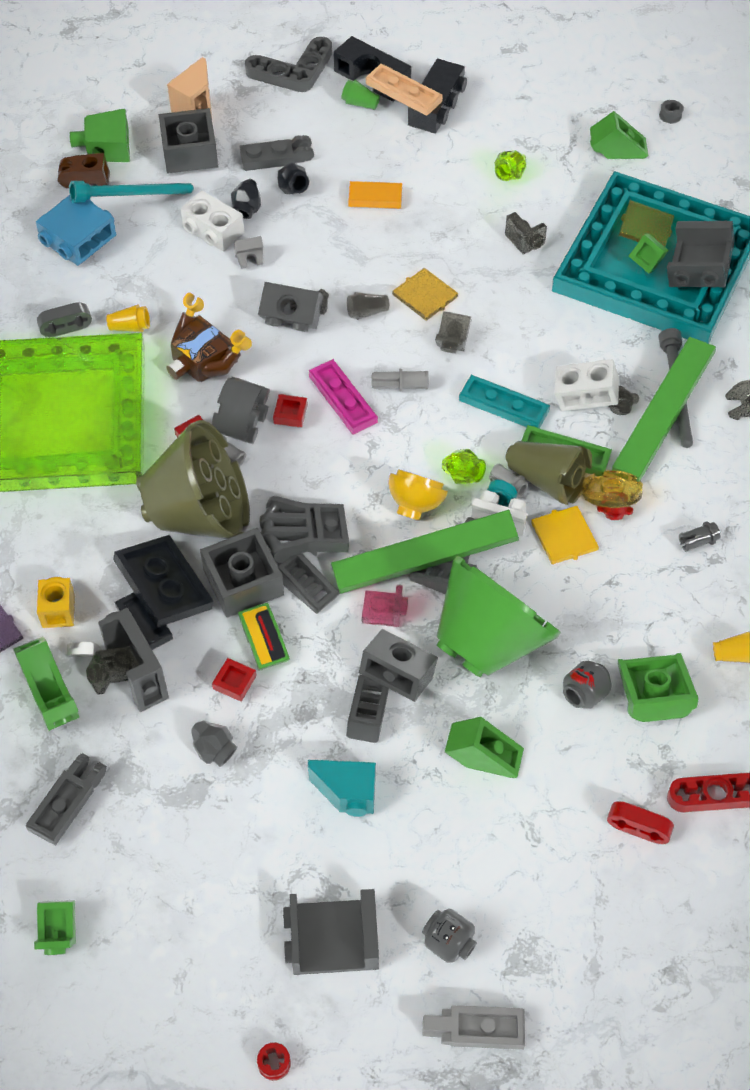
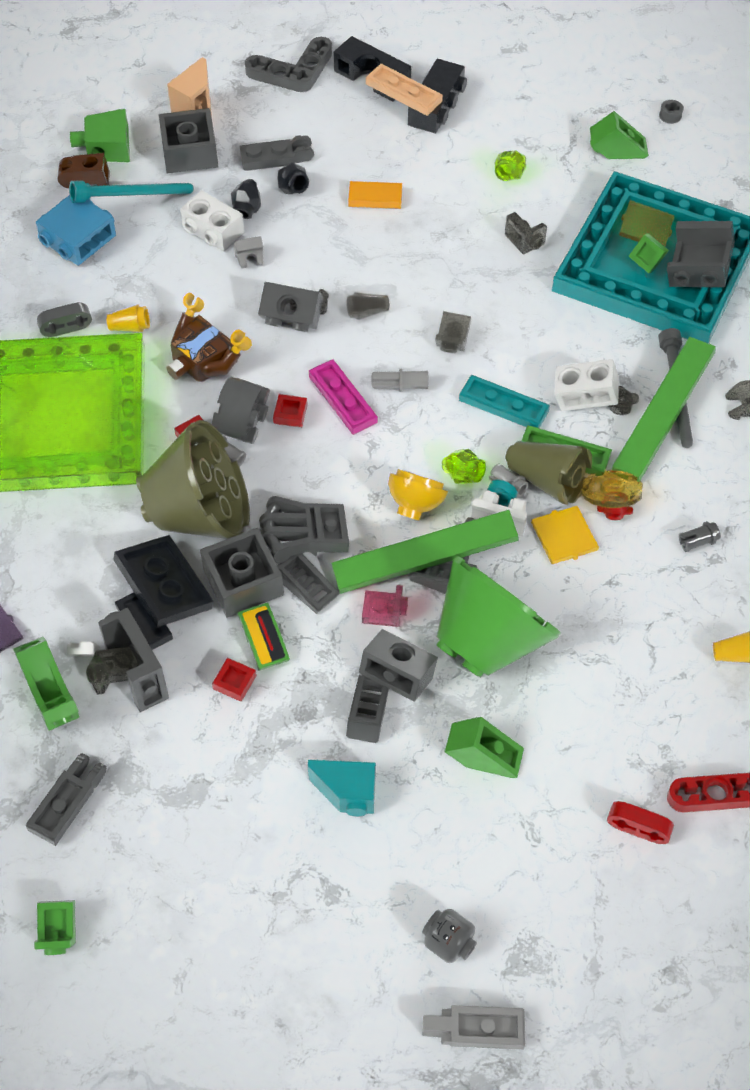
yellow brick [37,577,75,628] -> none
dark grey rock [191,720,238,767] -> none
red bush [257,1042,291,1081] -> none
dark grey panel [283,889,379,975] -> none
bright green cone [341,80,380,110] -> none
clear yellow piece [392,268,458,321] -> none
dark grey head [563,660,612,709] -> none
bright green slope [617,653,699,722] -> none

